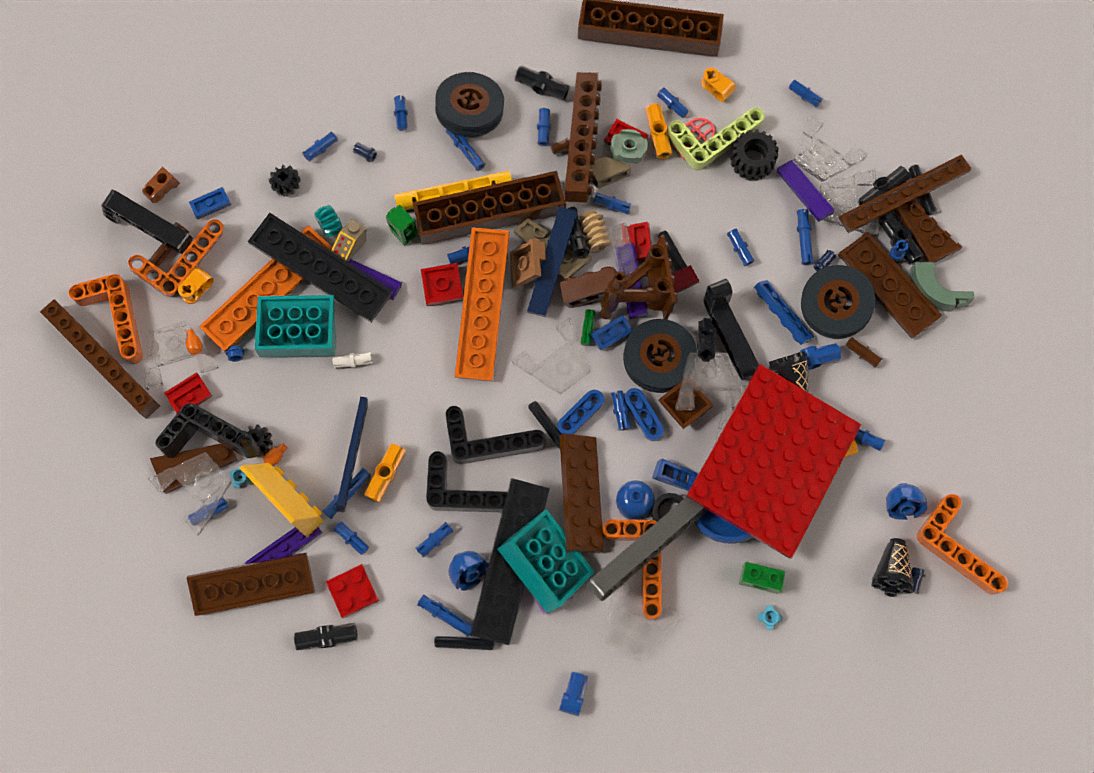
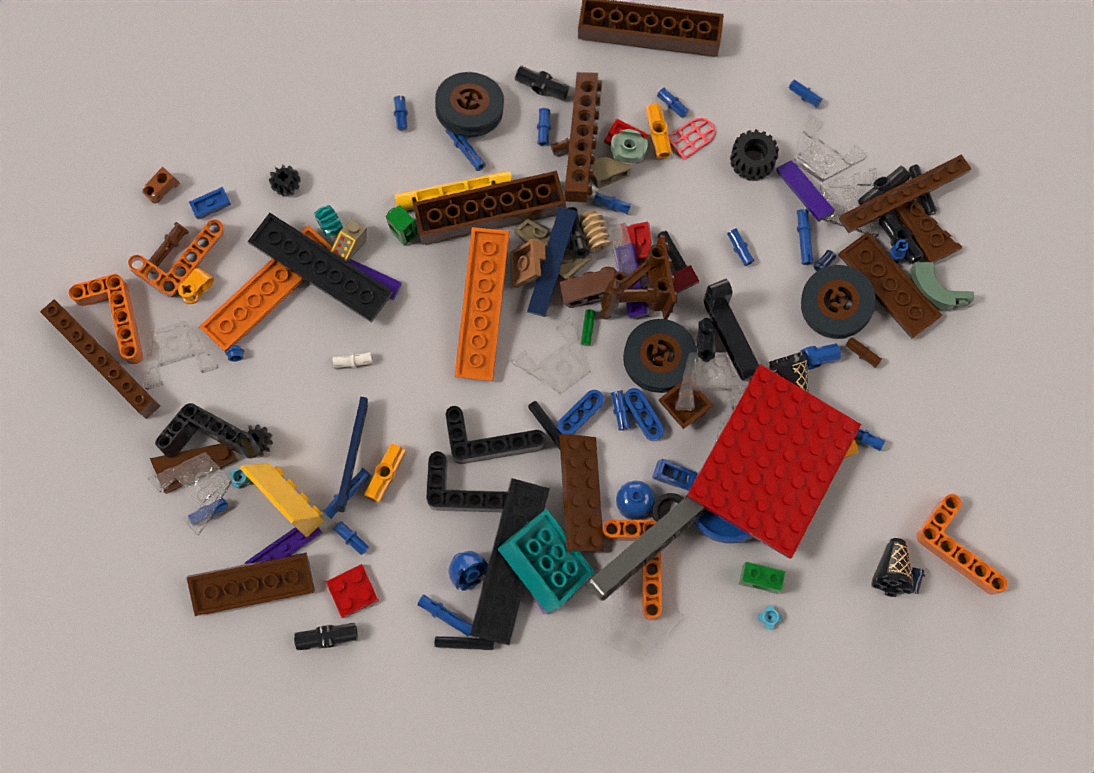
black beam [101,189,193,254] -> none
red plate [164,372,212,414] -> none
orange cylinder [185,329,202,355] -> none
teal slope [255,295,336,357] -> none
orange cylinder [263,443,288,466] -> none
blue pin [302,131,338,162] -> none
dark blue pin [353,142,377,162] -> none
blue pin [415,522,454,558] -> none
red plate [421,263,463,306] -> none
blue pin [447,246,470,264] -> none
blue piece [559,672,588,717] -> none
blue plate [590,315,632,350] -> none
yellowish green beam [667,108,764,170] -> none
light orange piece [701,67,736,102] -> none
blue plate [754,280,814,345] -> none
blue cylinder [886,483,927,520] -> none

